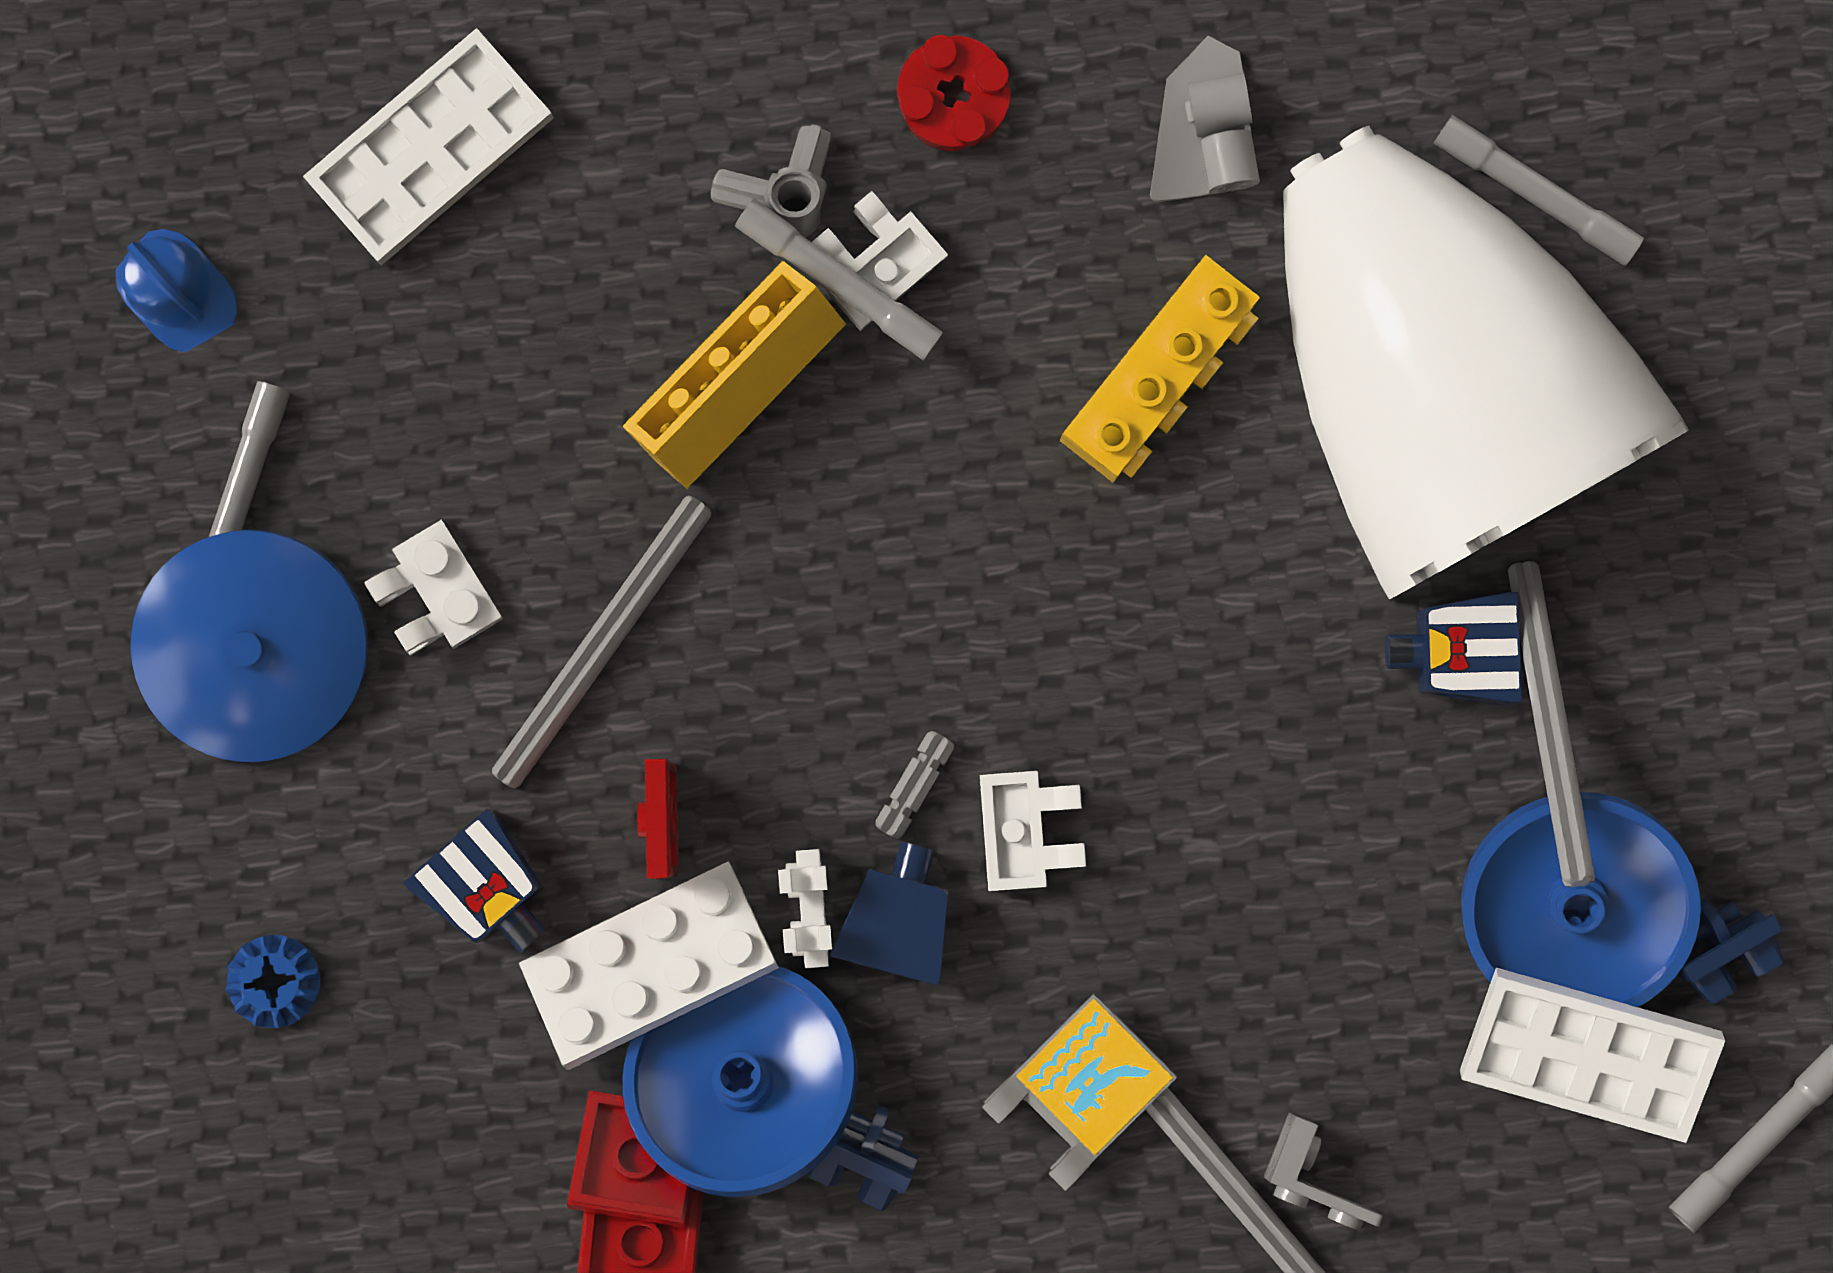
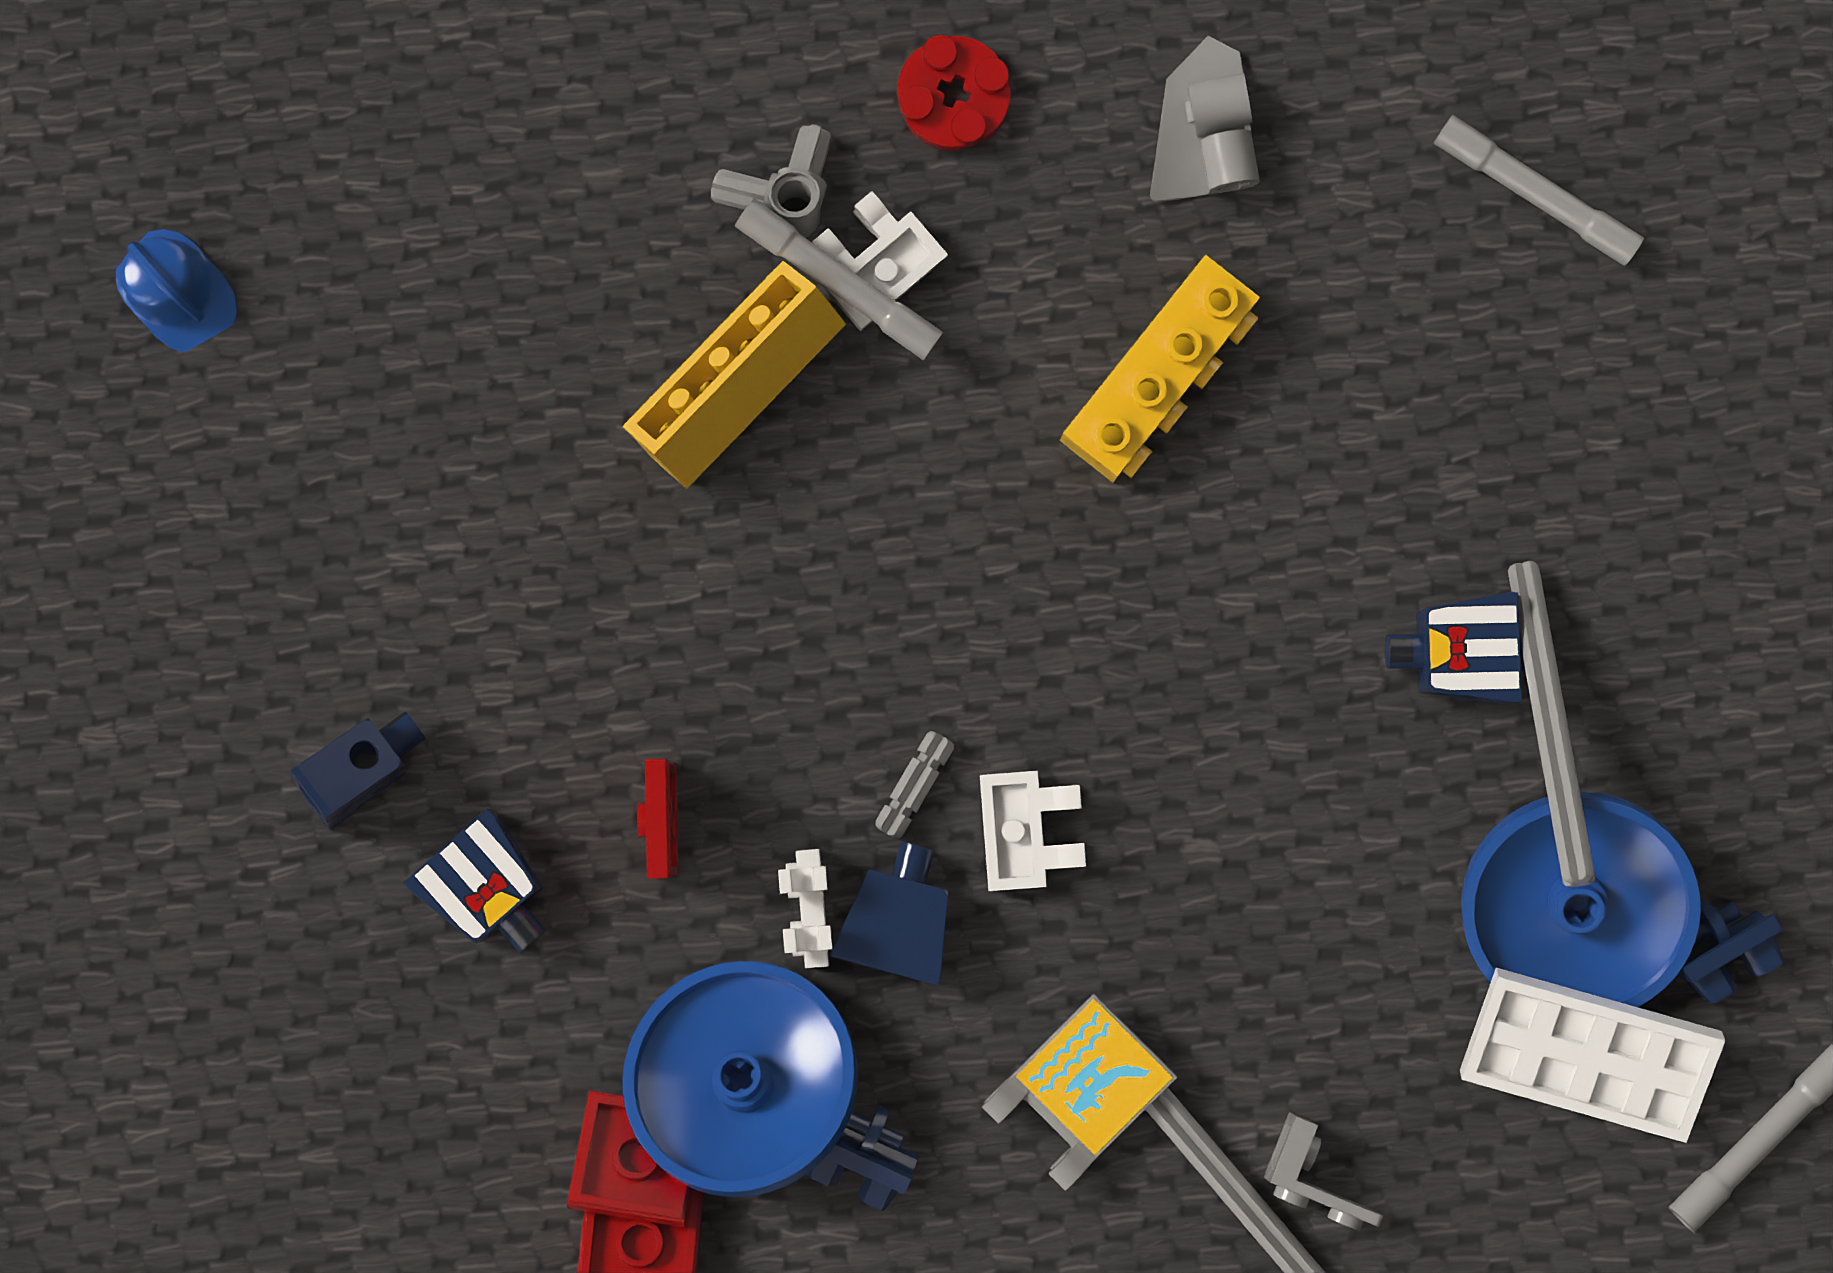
blue dish [131,530,369,762] -> none
light grey piece [209,381,291,537] -> none
blue gear [225,935,320,1028] -> none
white plate [303,28,554,266] -> none
white plate [364,519,503,656] -> none
light grey axle [492,495,711,788] -> none
white plate [519,861,779,1070] -> none
white panel [1283,126,1689,599] -> none
none -> dark blue torso [290,712,426,831]

